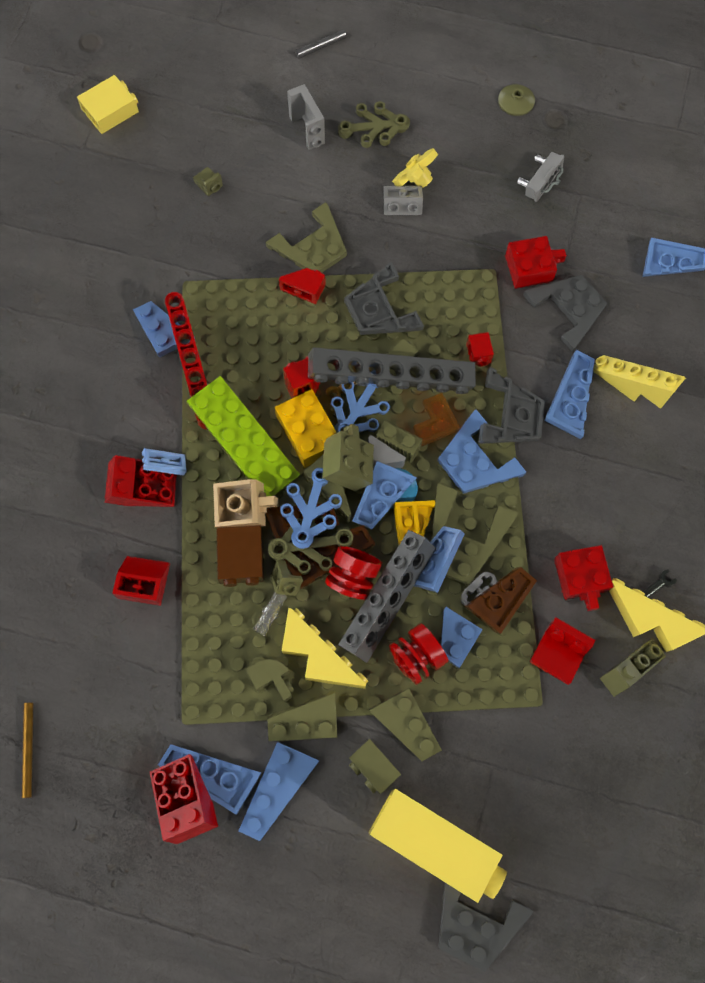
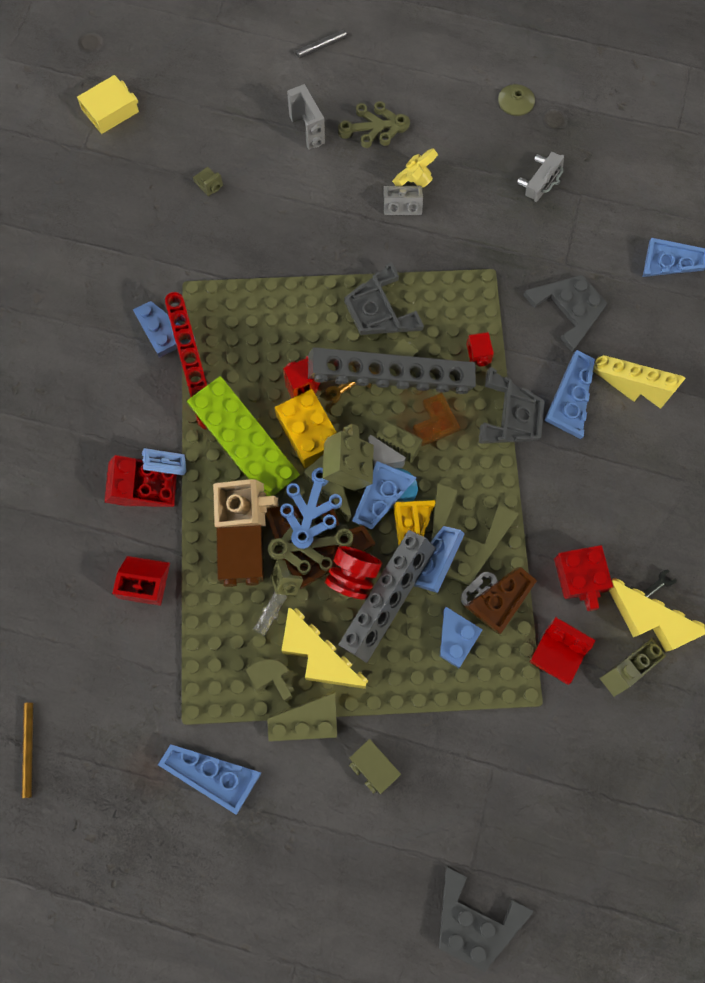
red slope [150,754,218,844] -> none
medium blue wing [239,742,319,841] -> none
olive wing [266,202,347,273] -> none
red slope [279,268,326,304] -> none
medium blue plant [331,370,390,433] -> none
light yellow brick [368,789,507,903] -> none
olive wing [369,688,442,761] -> none
red wheel [389,623,449,685] -> none
medium blue wing [438,409,526,494] -> none
red hinge [505,236,567,289] -> none

